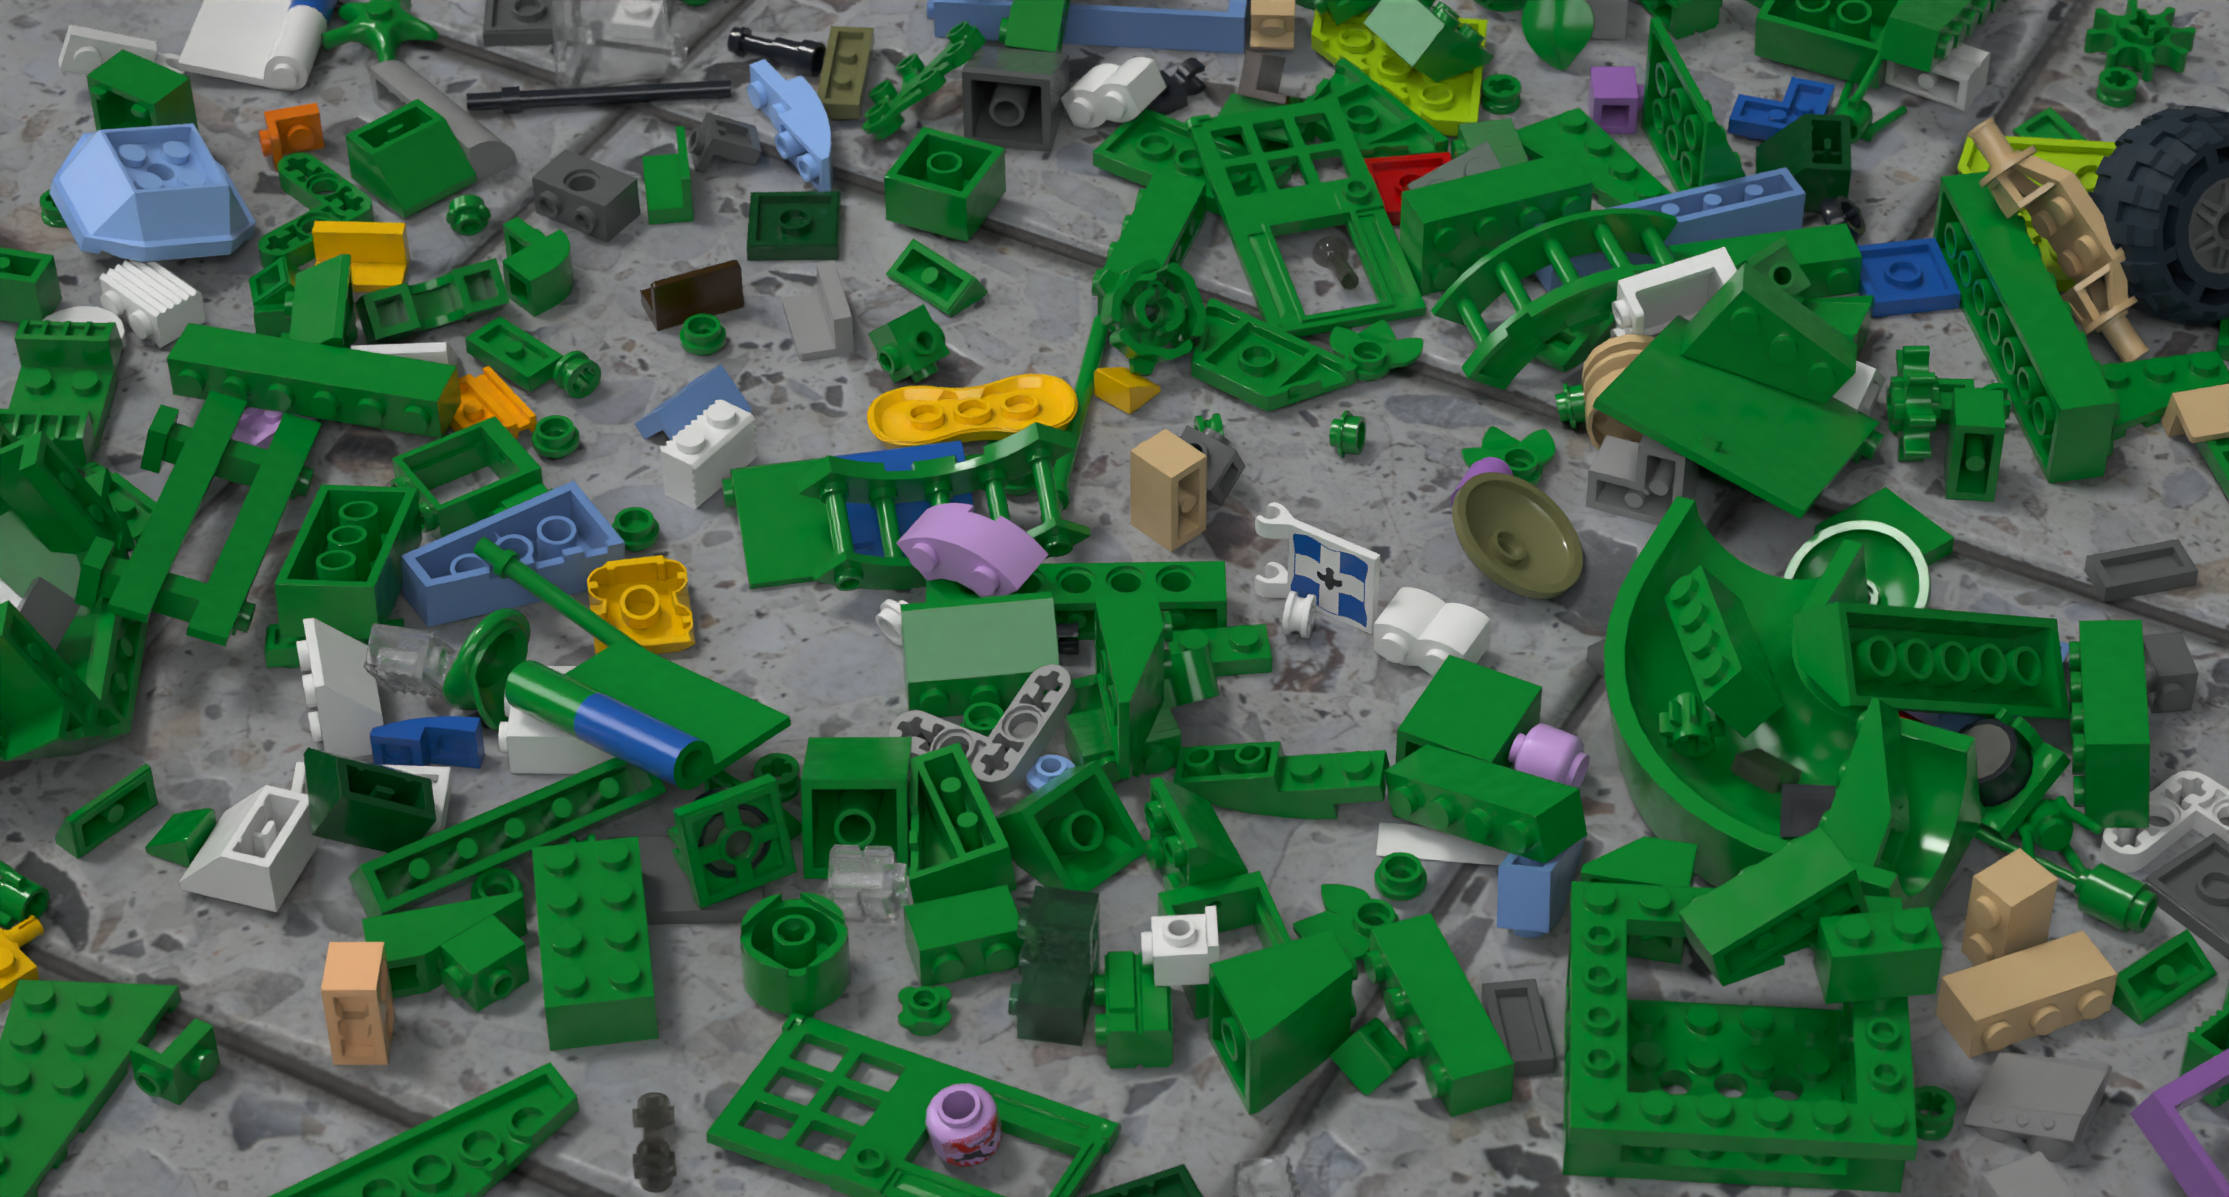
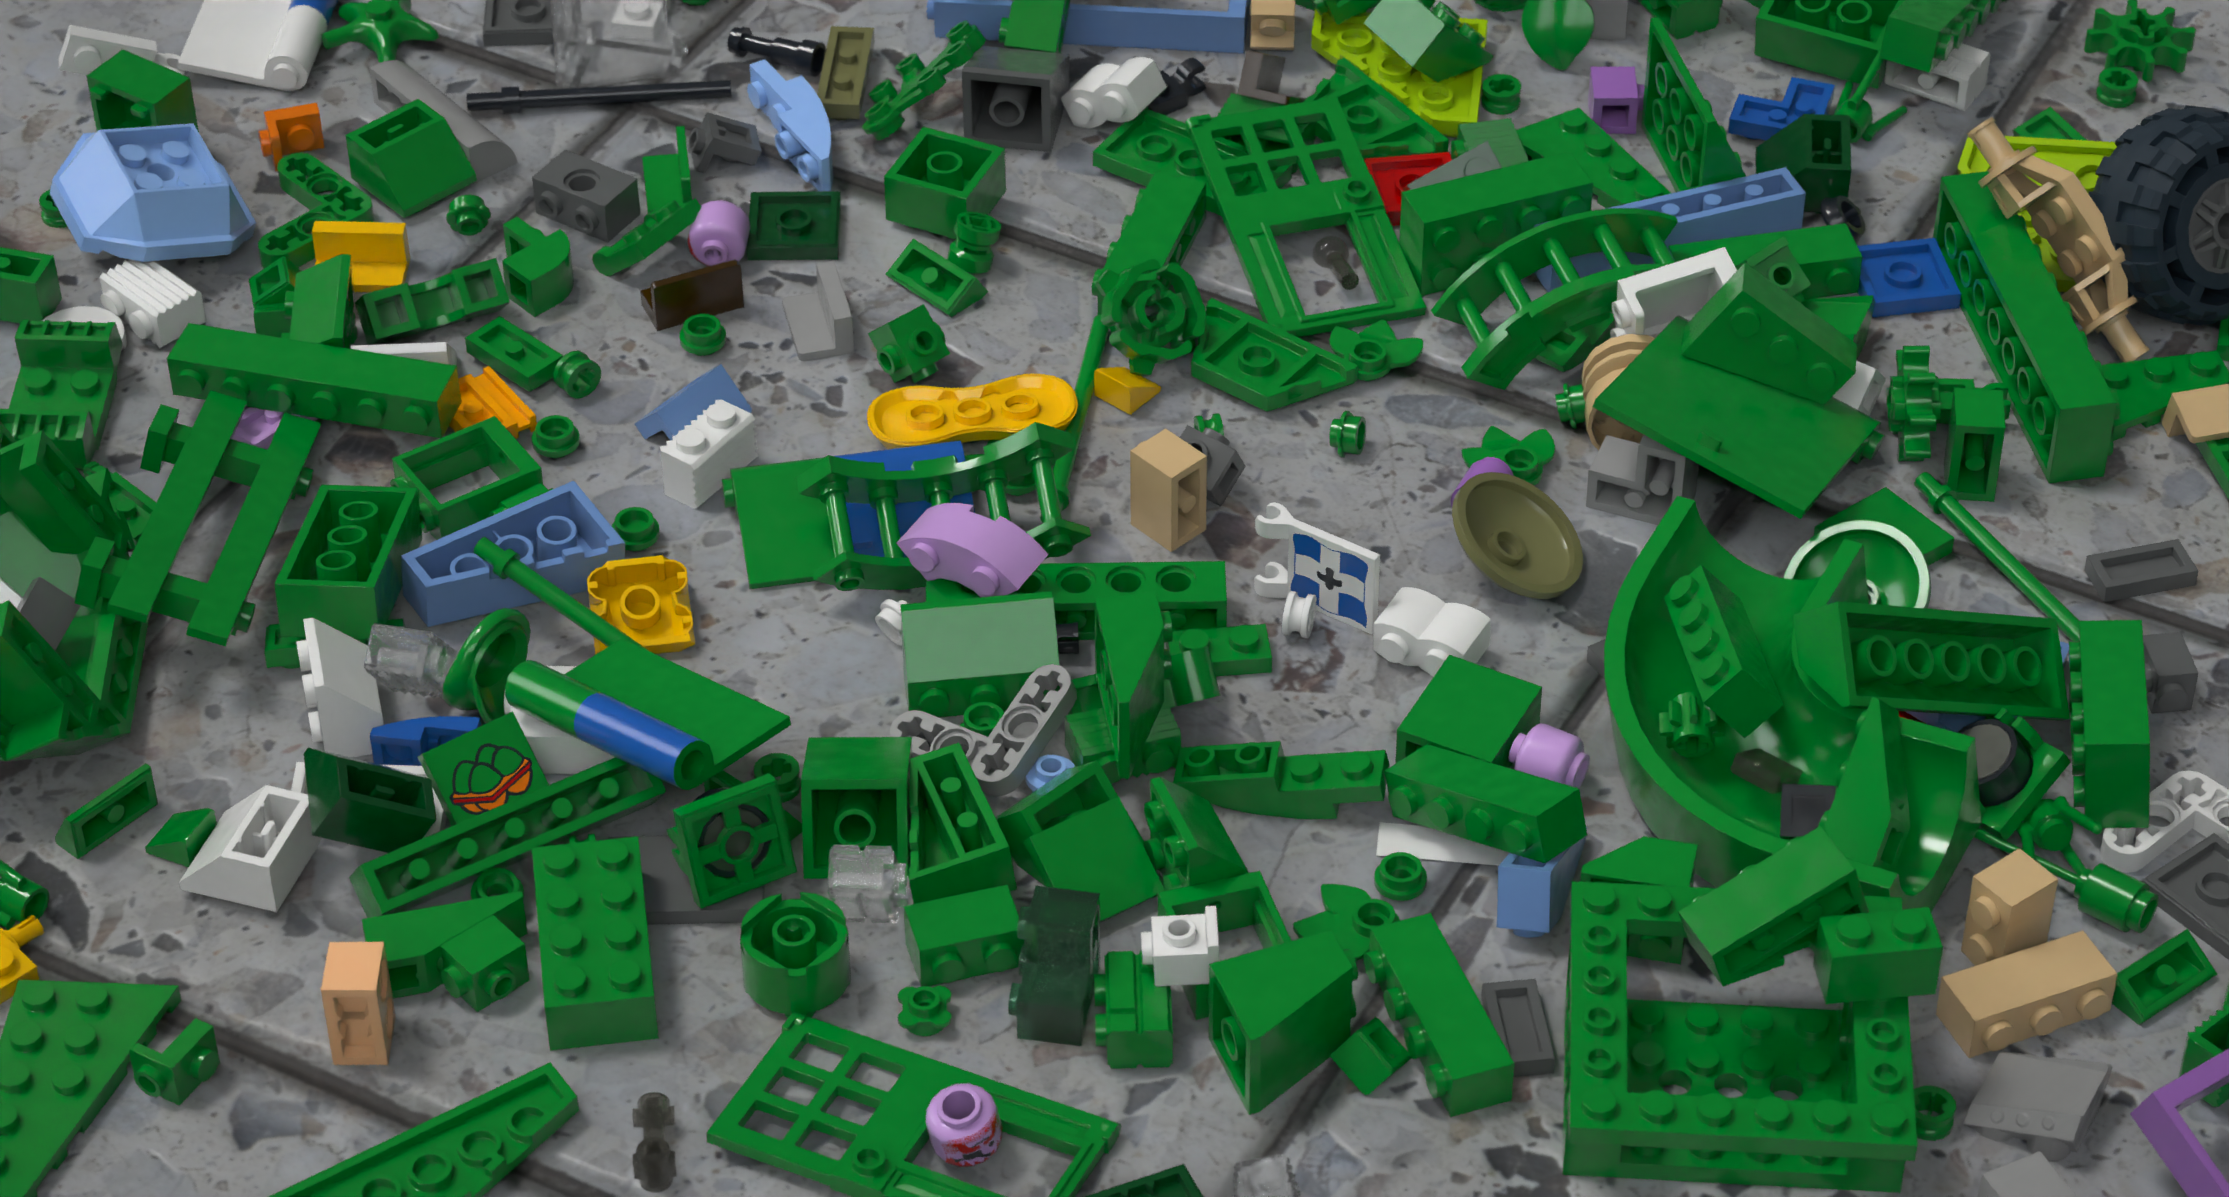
none -> green tile [418,711,549,826]
none -> green plate [592,198,702,276]
none -> lavender head [687,200,751,266]
none -> green wheel [947,211,1001,274]
none -> green tile [1023,796,1165,937]
none -> green bar [1914,472,2080,641]

